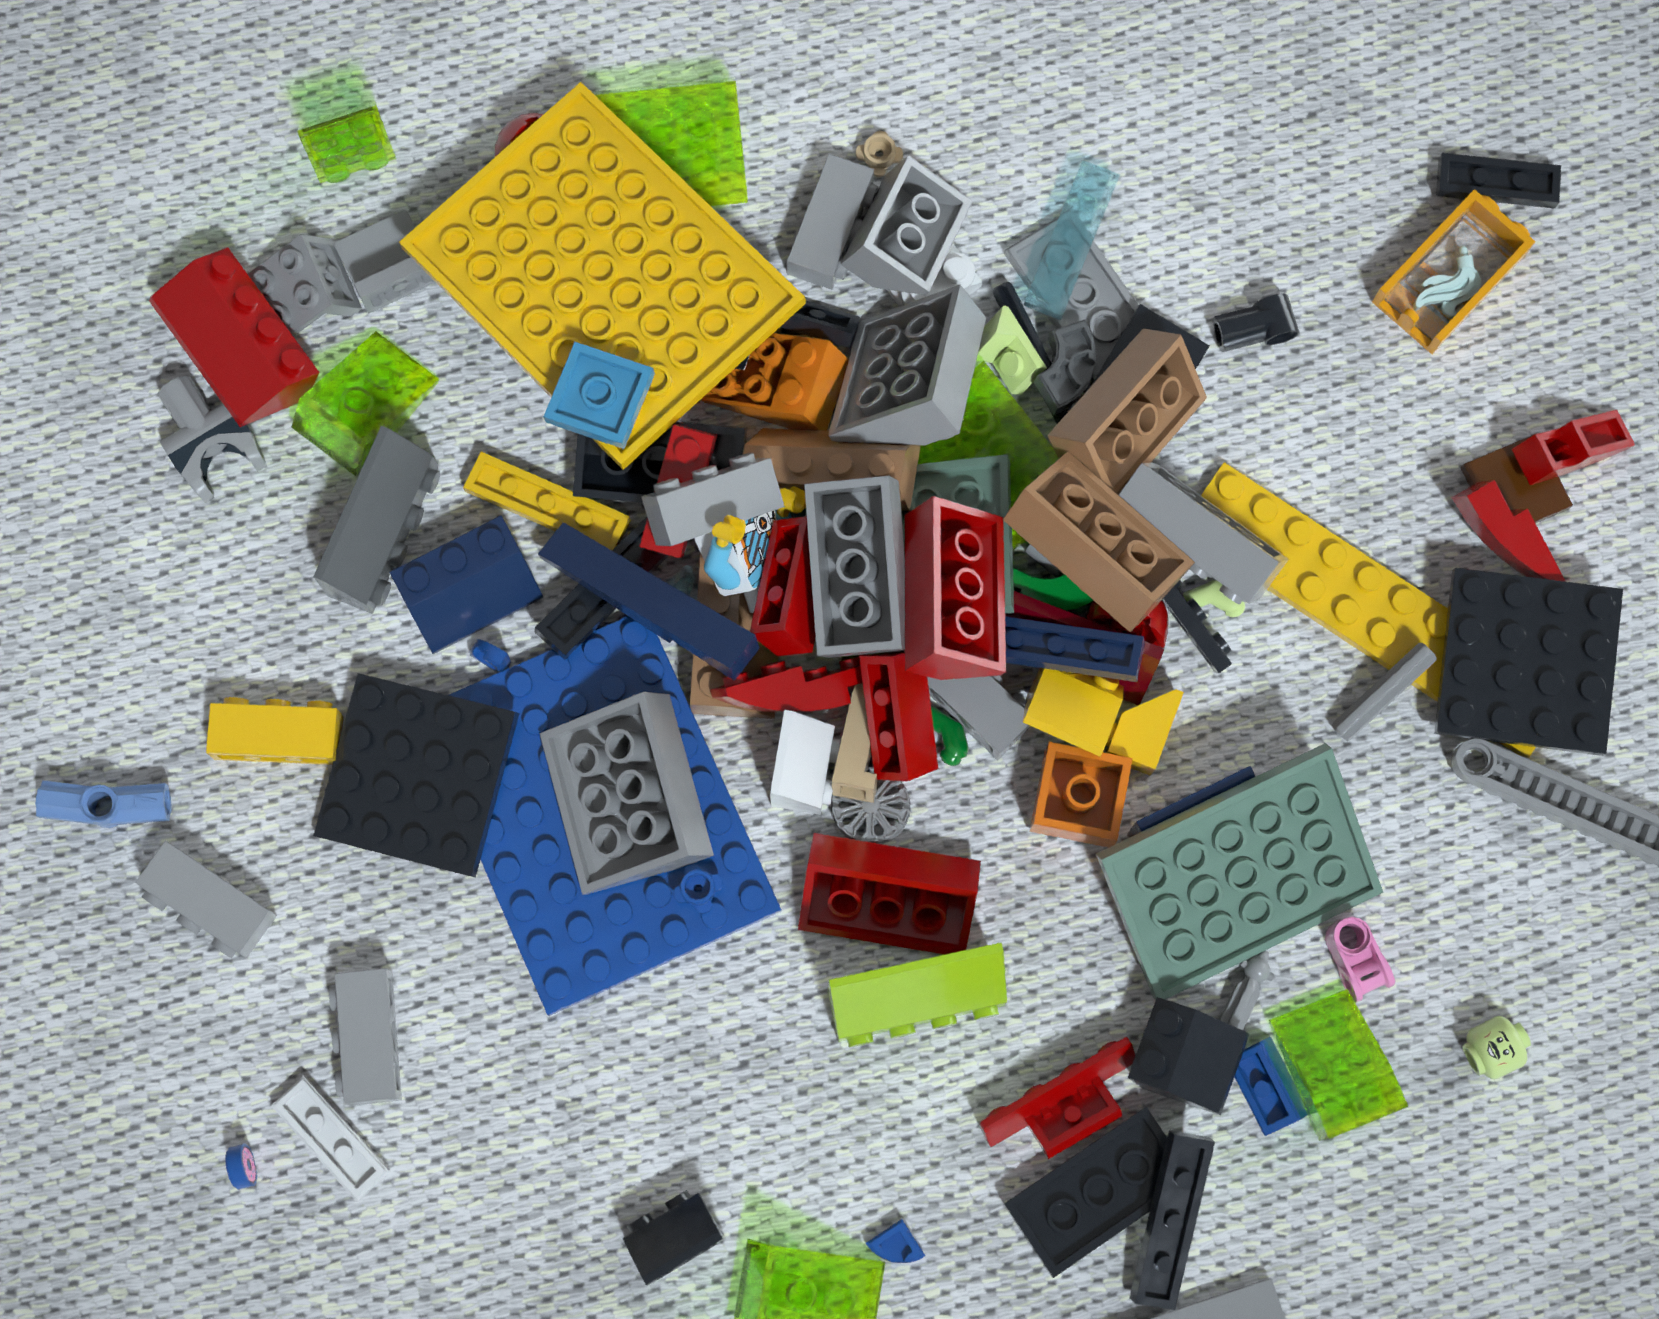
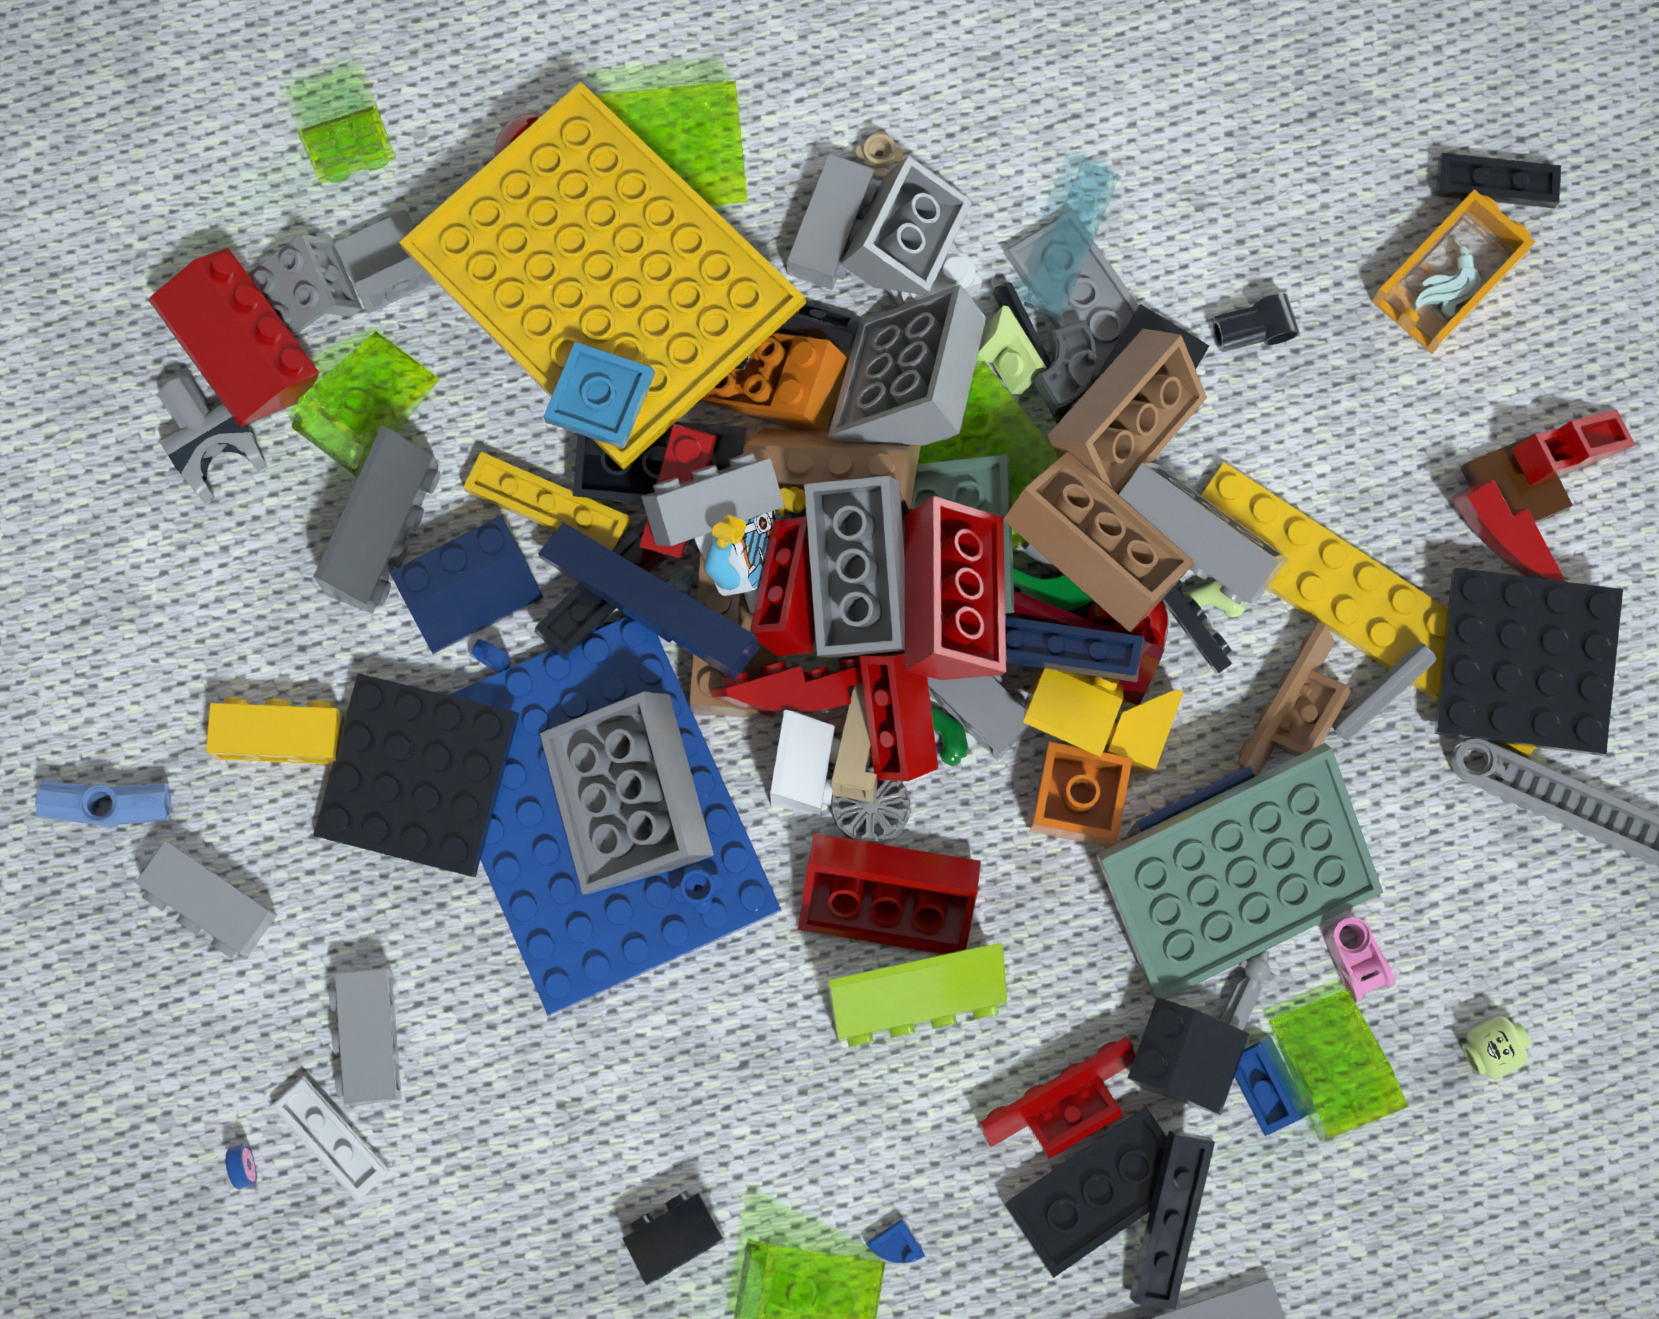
none -> medium nougat bracket [1237,622,1351,777]

